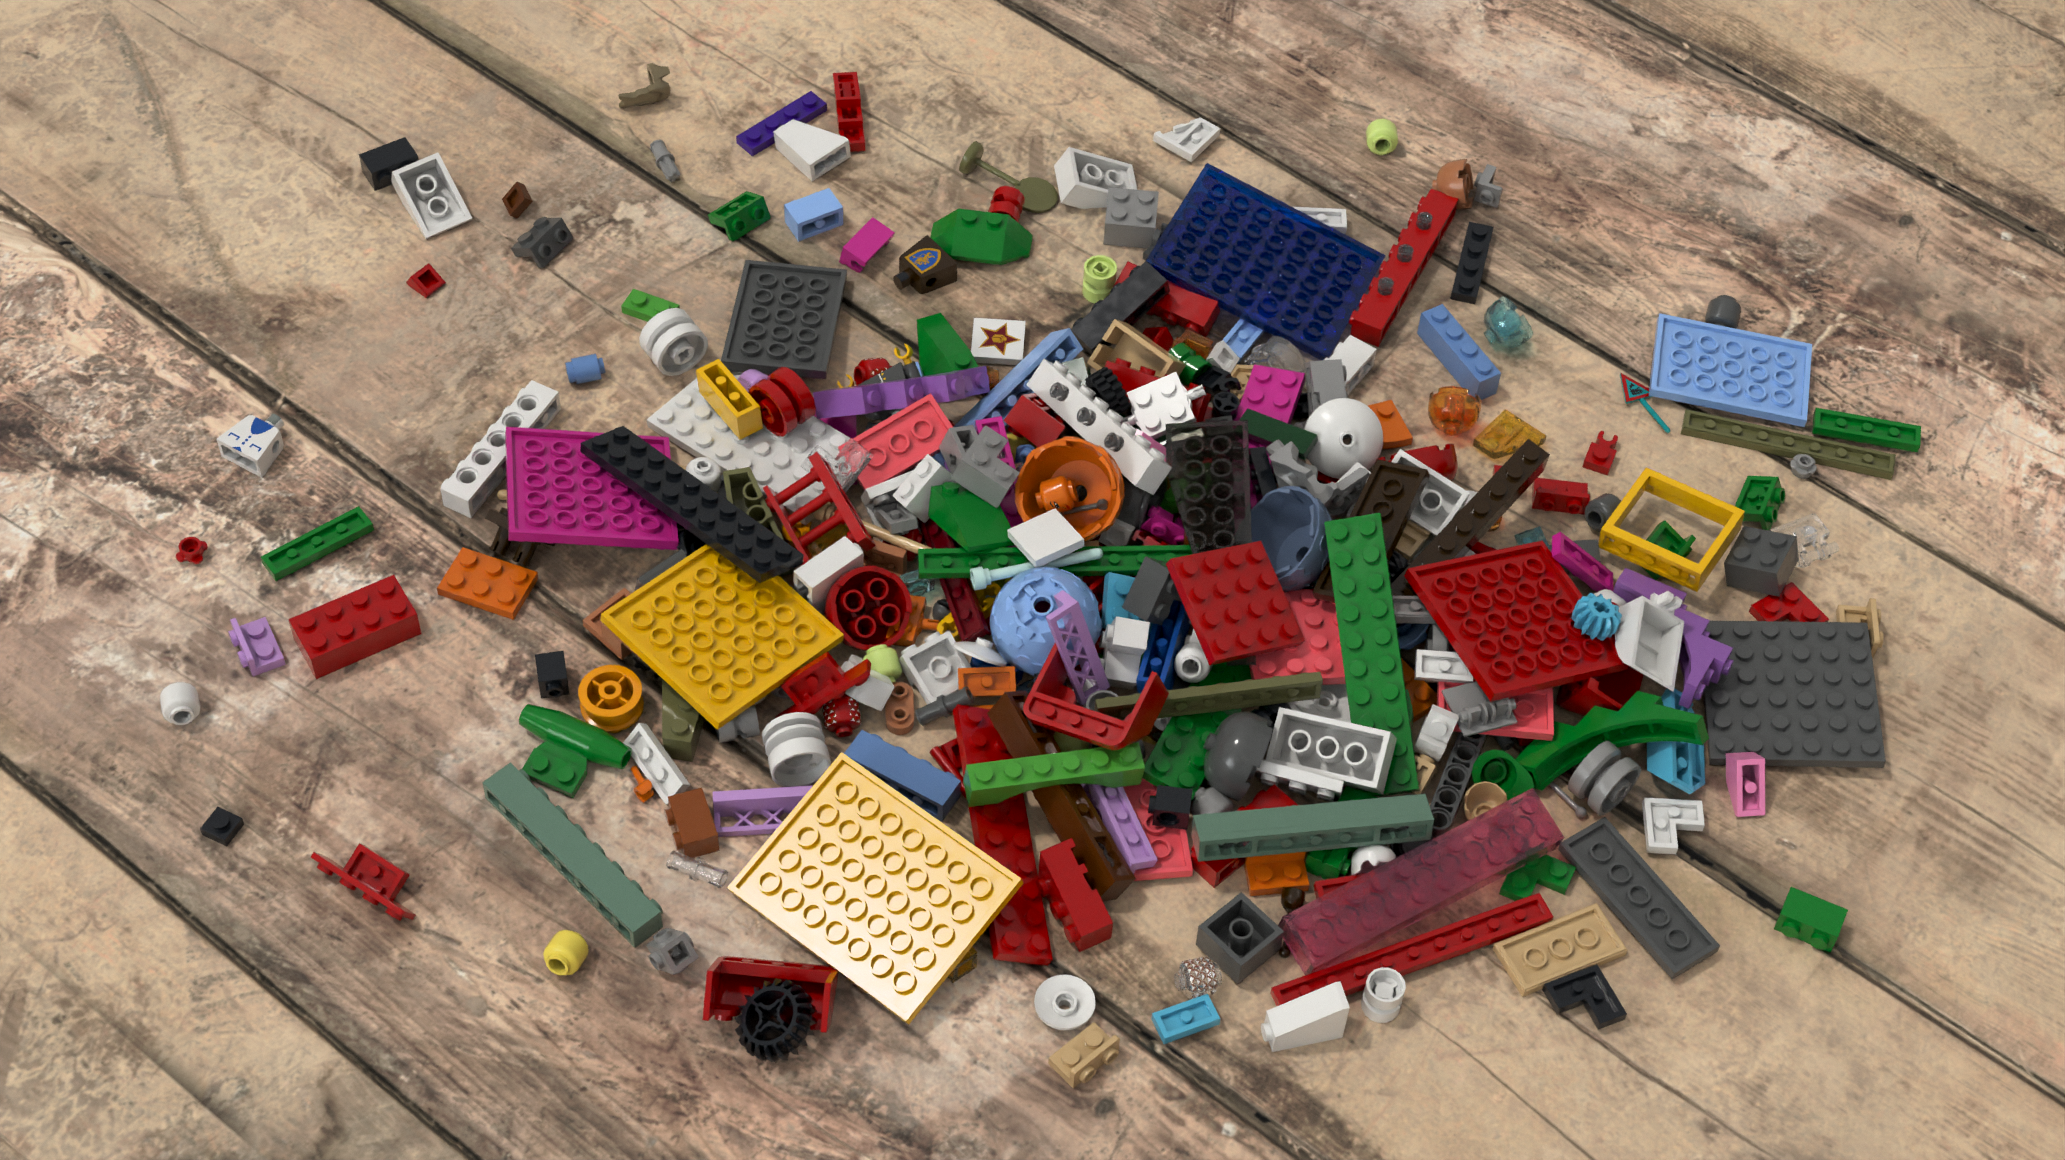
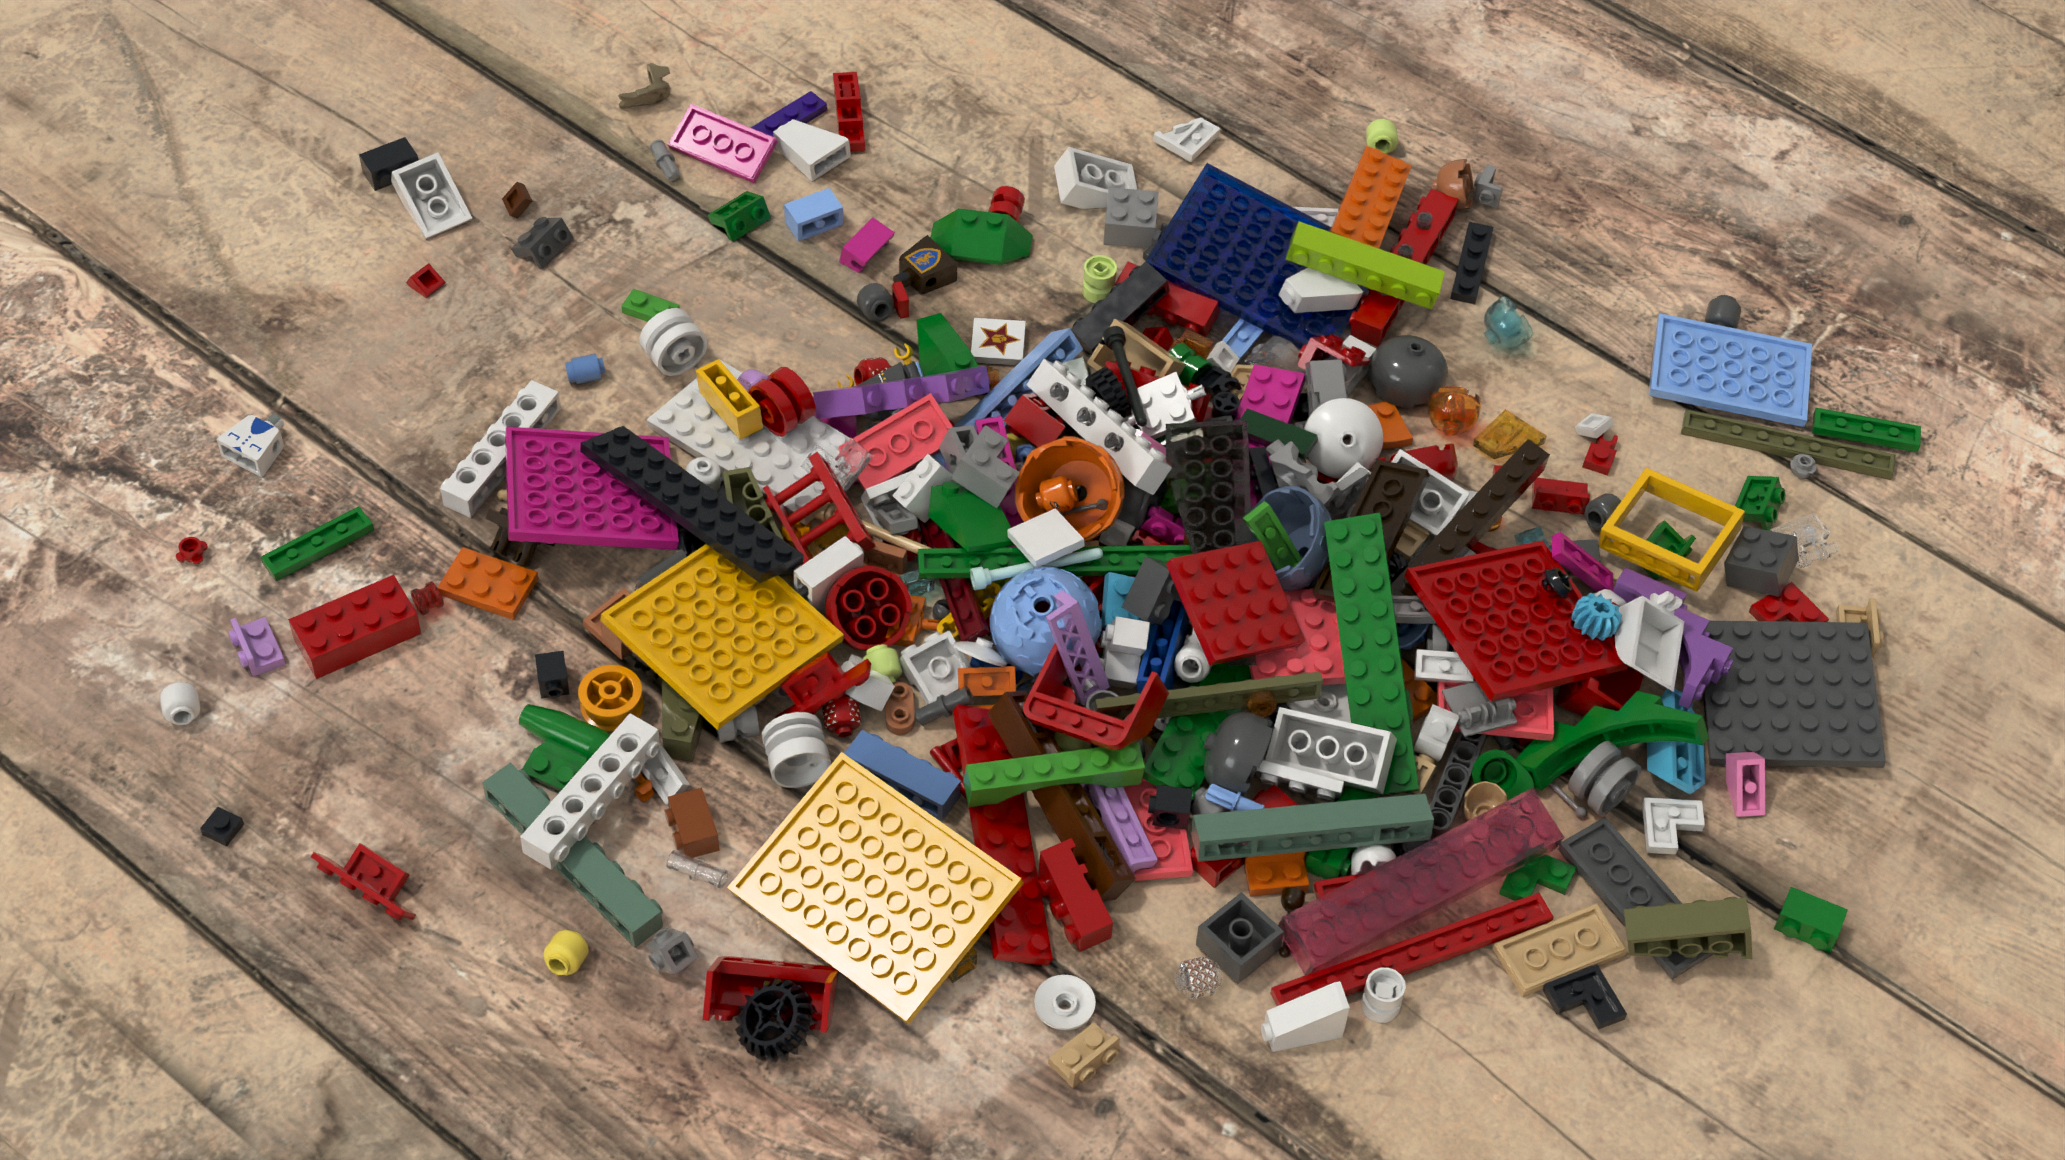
lavender fence [713,785,813,837] -> none
dark grey plate [721,260,847,379] -> none
olive piece [959,141,1058,213] -> none
medium azure plate [1151,994,1221,1044] -> none
medium blue brick [1417,304,1501,403] -> none
piece [1620,373,1670,433] -> none
none -> clear red wheel [410,581,444,616]
none -> white brick [520,713,660,870]
none -> tile [668,104,778,183]
none -> dark grey head [857,283,894,321]
none -> red tile [892,281,909,319]
none -> pearl dark grey piece [1103,326,1147,427]
none -> light blue axle [1205,784,1265,812]
none -> bright green plate [1243,501,1302,572]
none -> clear orange tile [1246,690,1277,717]
none -> white slope [1279,268,1363,313]
none -> lime brick [1285,221,1445,310]
none -> red bracket [1297,334,1371,370]
none -> orange brick [1329,145,1412,249]
none -> dark grey cylinder [1367,335,1448,408]
none -> black hat [1544,567,1572,599]
none -> white tile [1575,413,1614,438]
none -> olive wedge [1624,897,1752,959]

